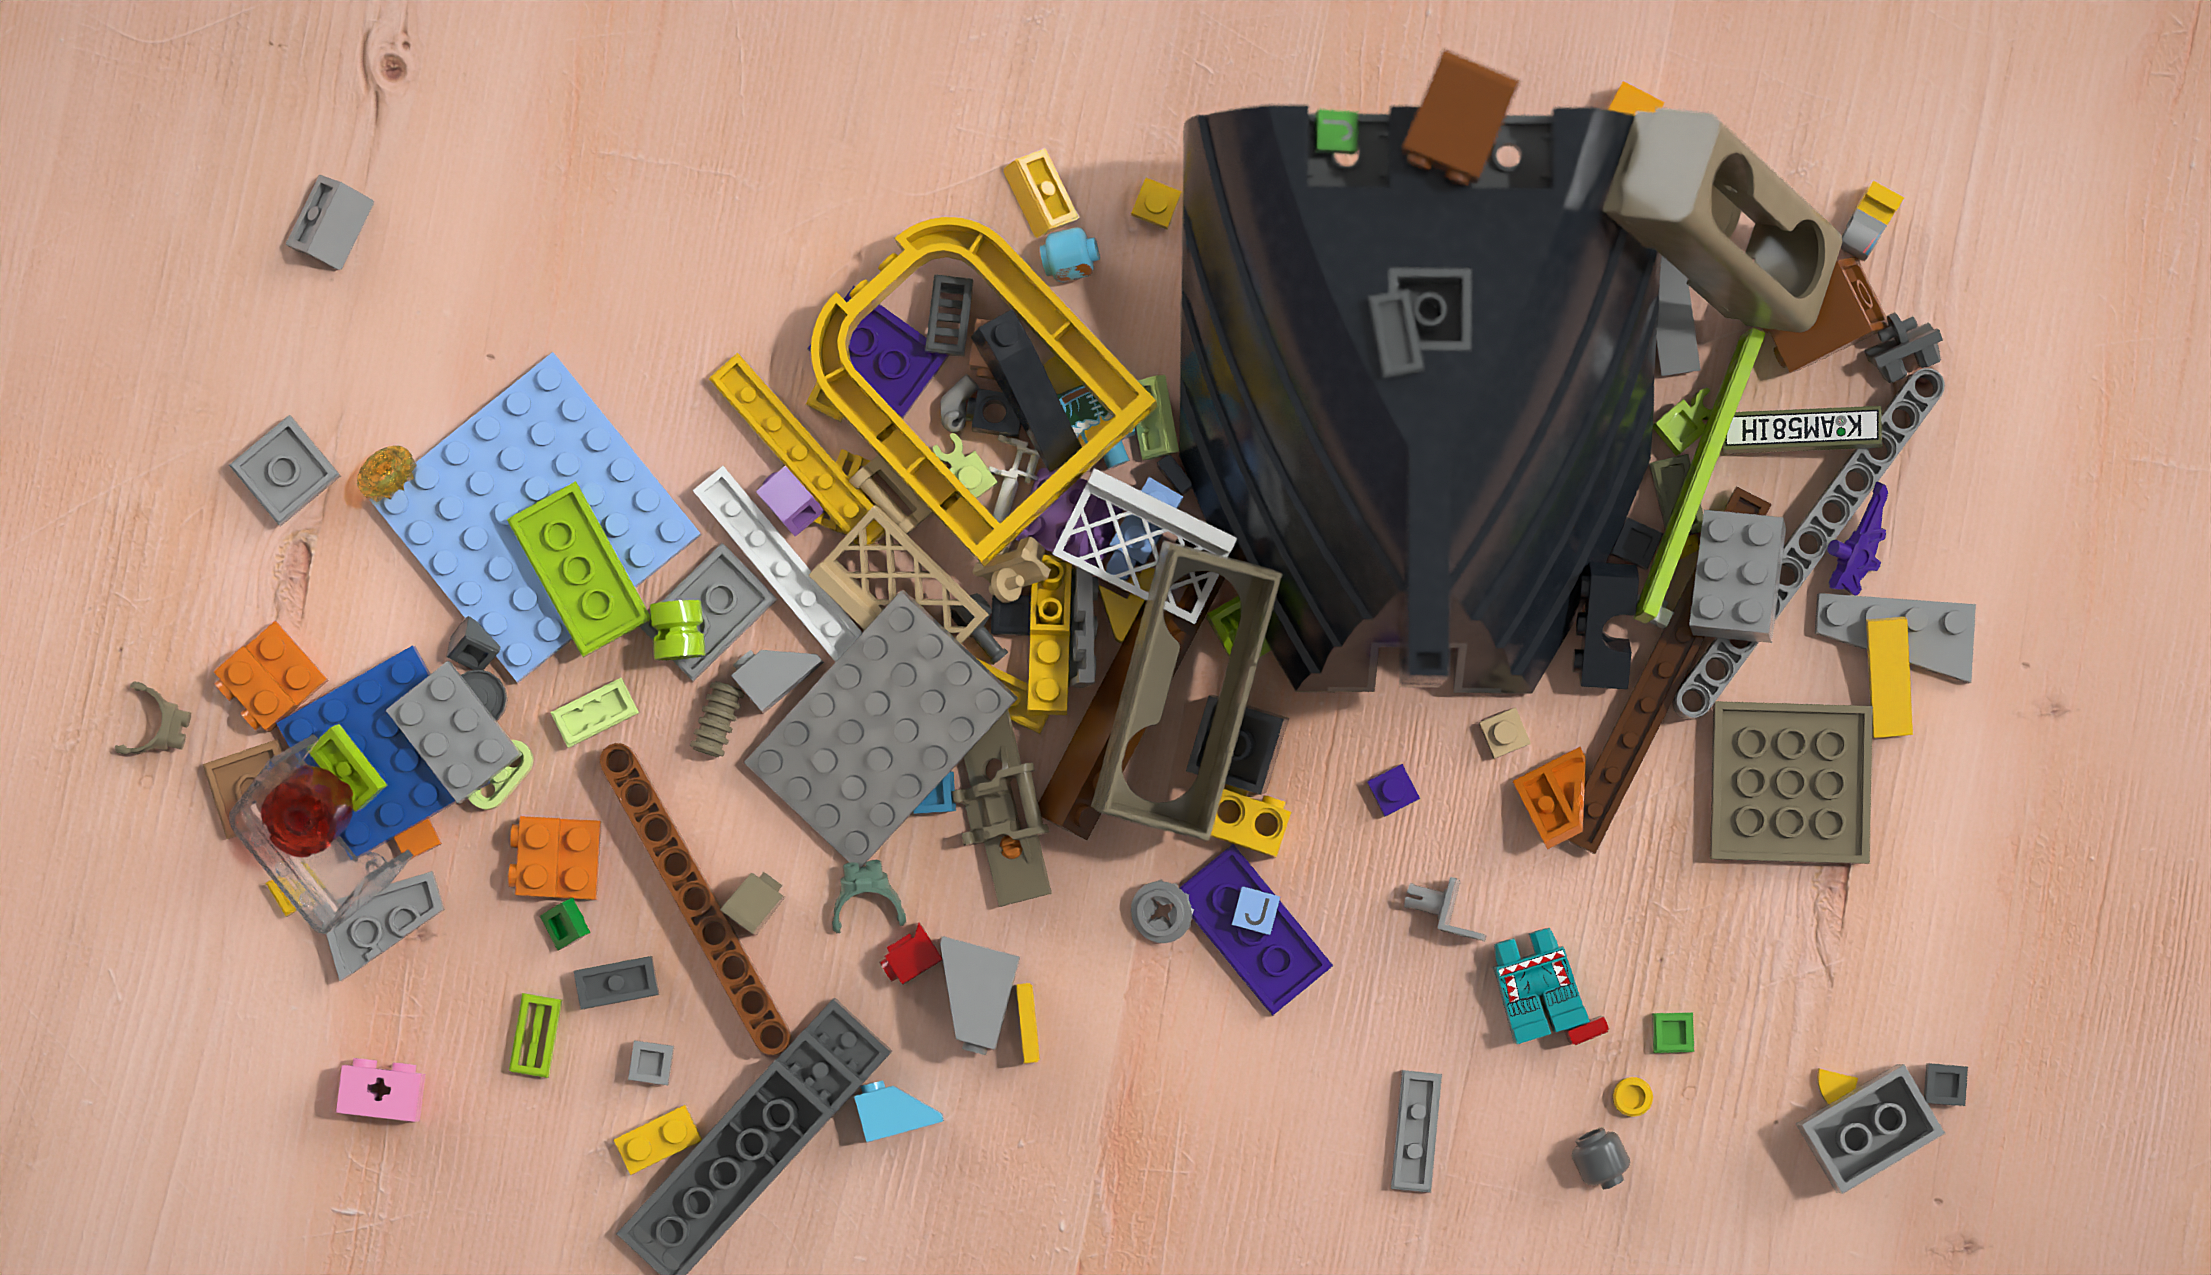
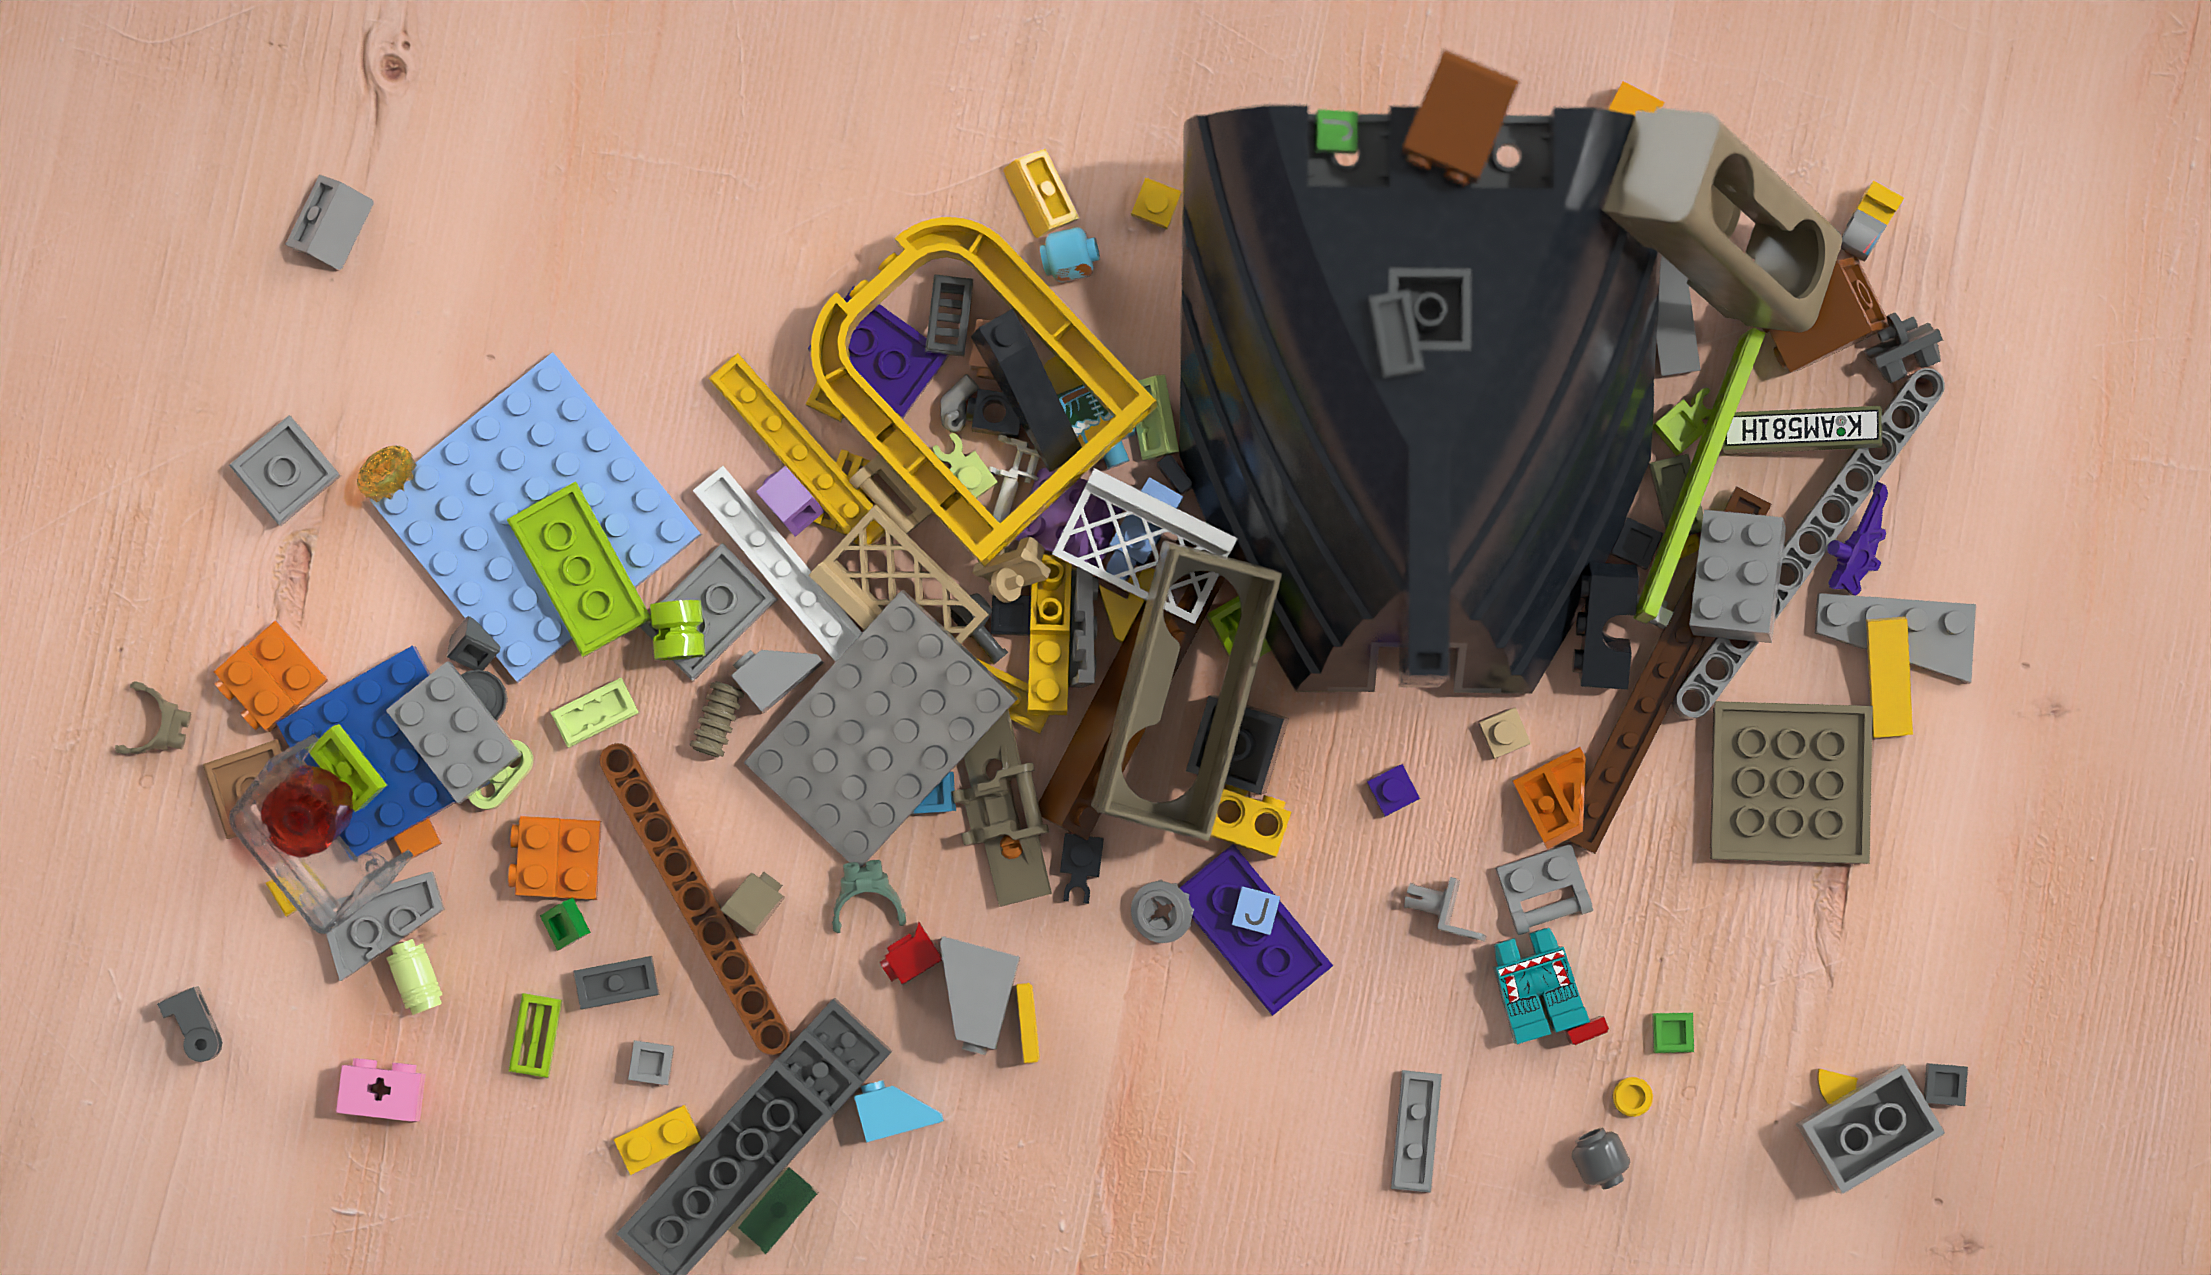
none -> dark grey leg [157,986,223,1062]
none -> yellowish green head [386,939,443,1015]
none -> clear green panel [738,1167,820,1254]
none -> black plate [1060,833,1104,904]
none -> light grey plate [1495,844,1593,935]

